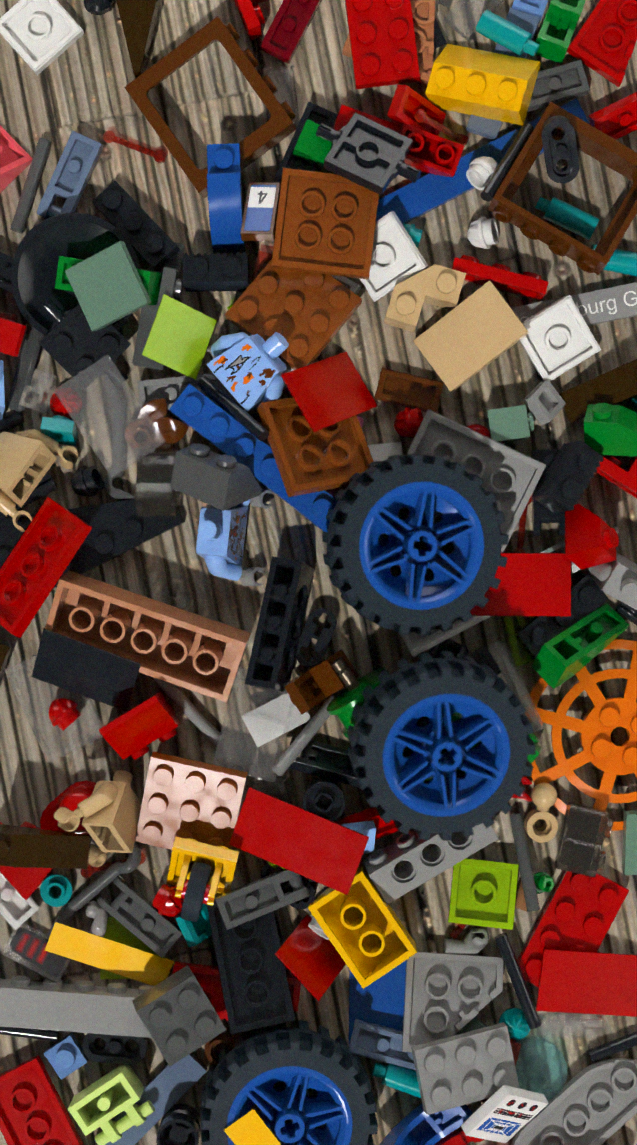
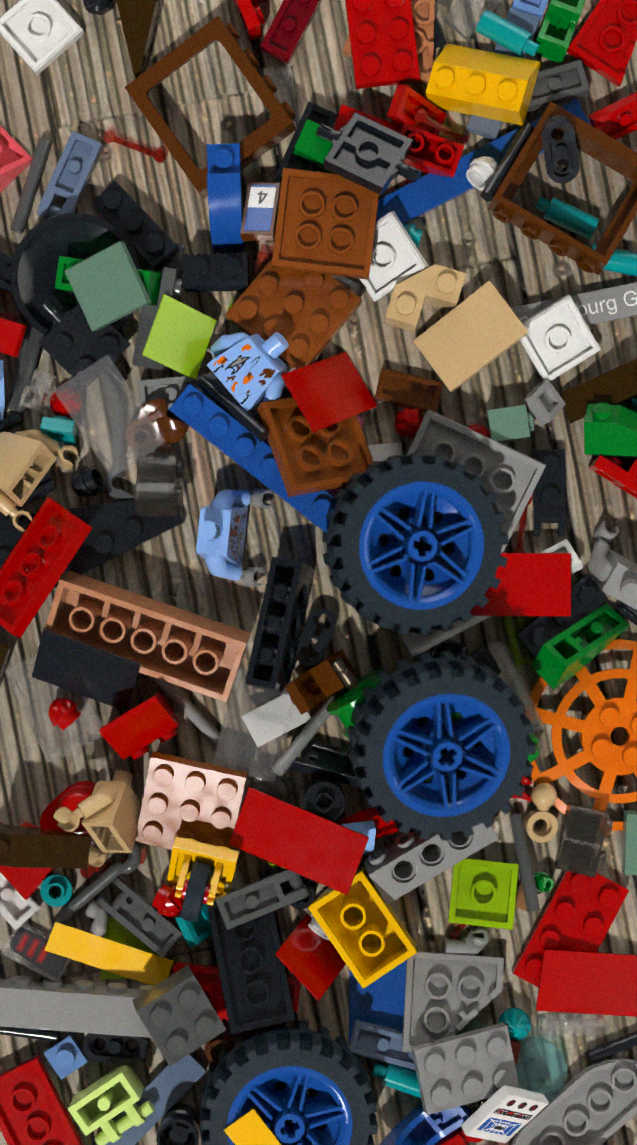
dark grey slope [170,443,261,511] -> none
red plate [451,255,549,301] -> none
white plate [467,216,499,249] -> none
black bar [495,933,542,1029] -> none
black brick [532,440,604,512] -> none
red slope [565,503,619,570] -> none

